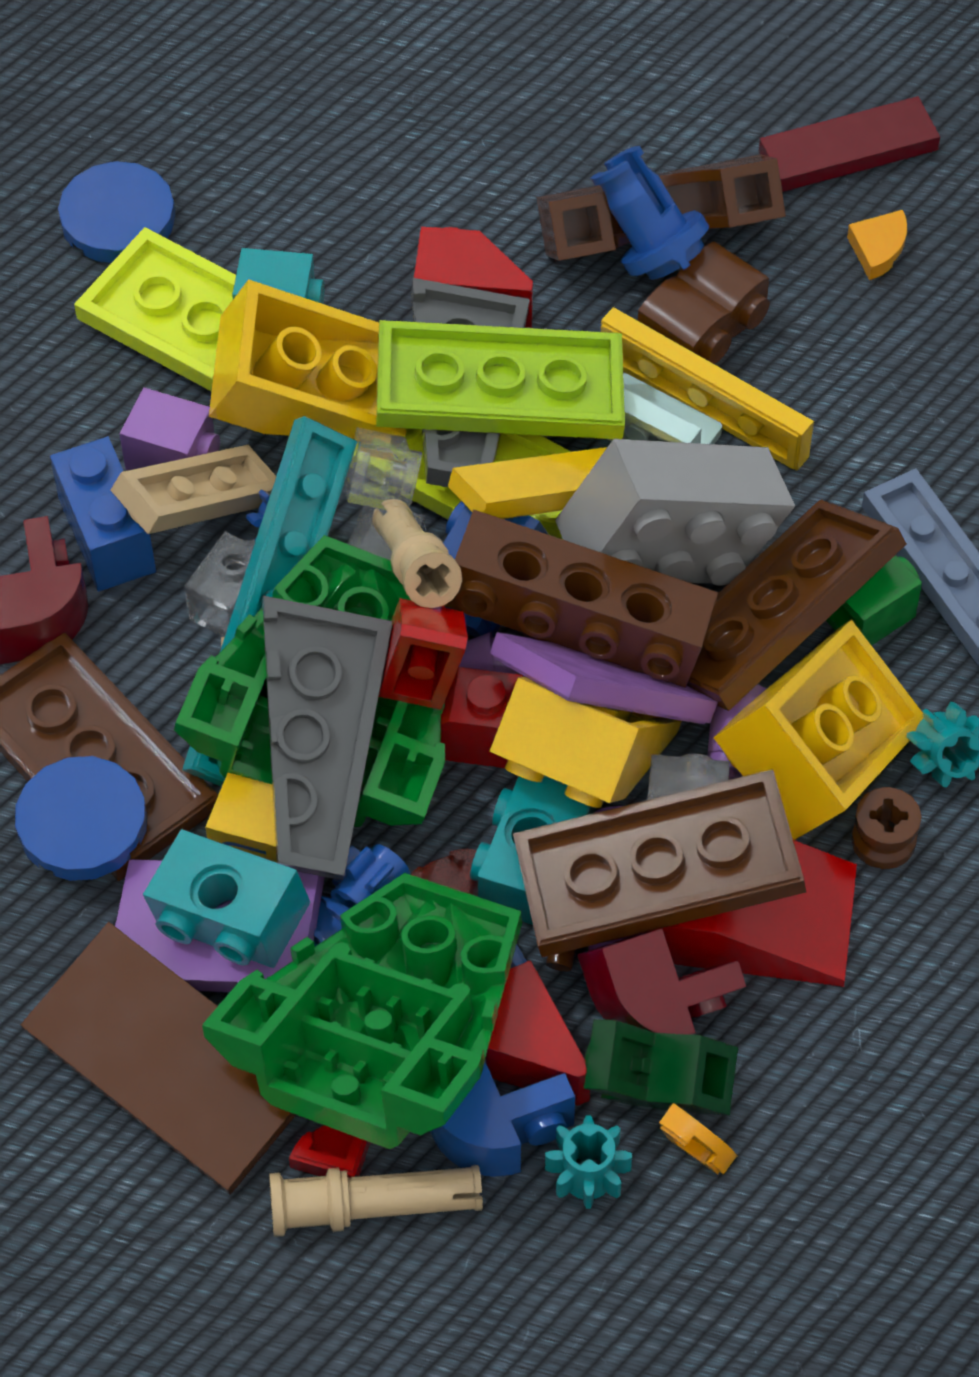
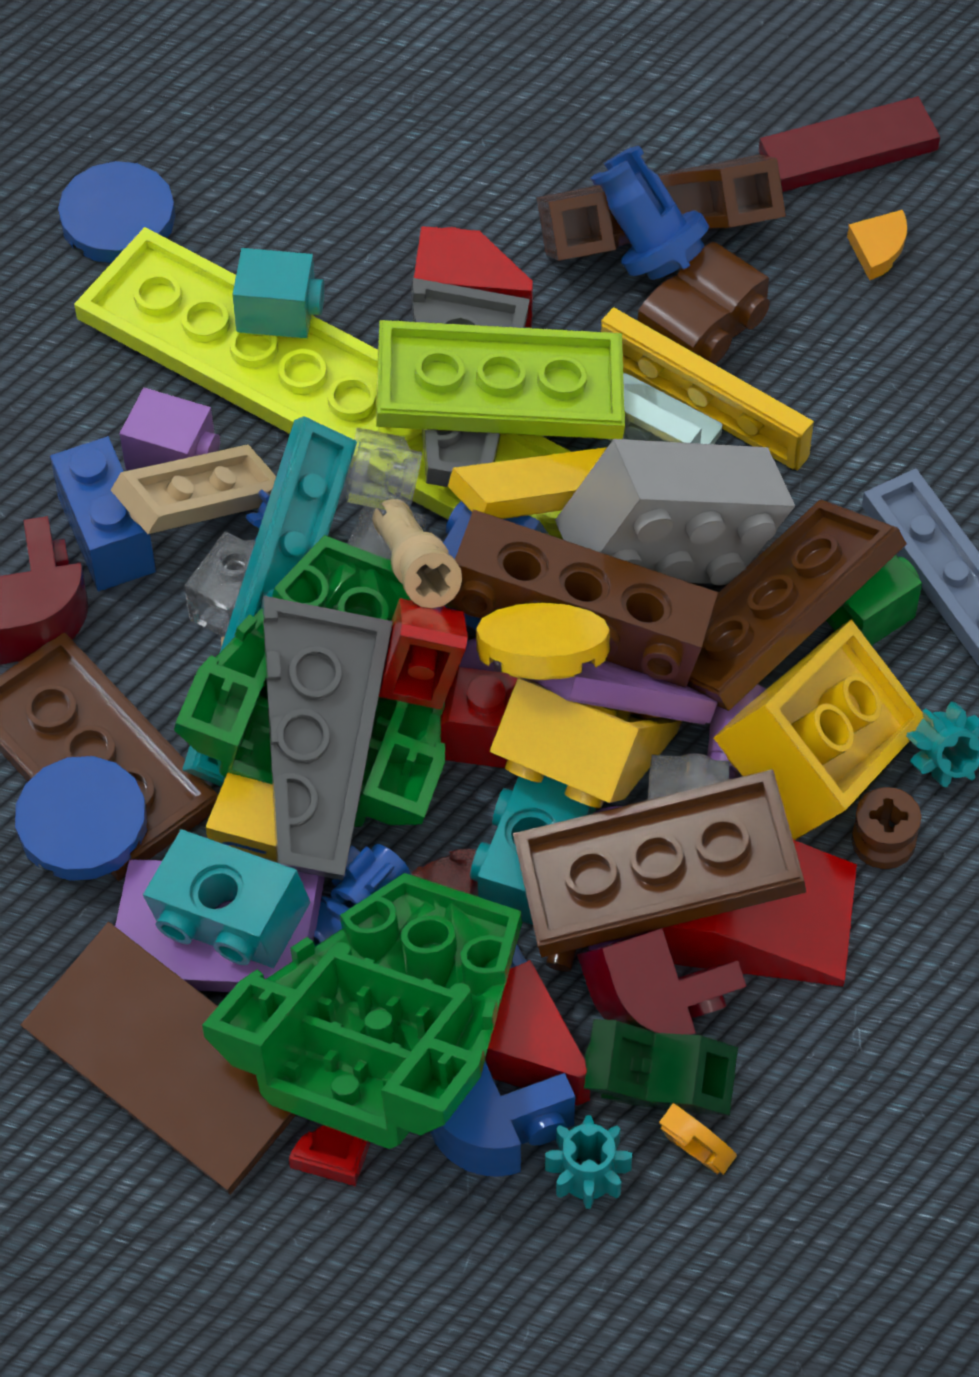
yellow slope [209,279,407,441] -> none
tan pin [269,1165,483,1237] -> none
none -> yellow tile [476,603,610,680]

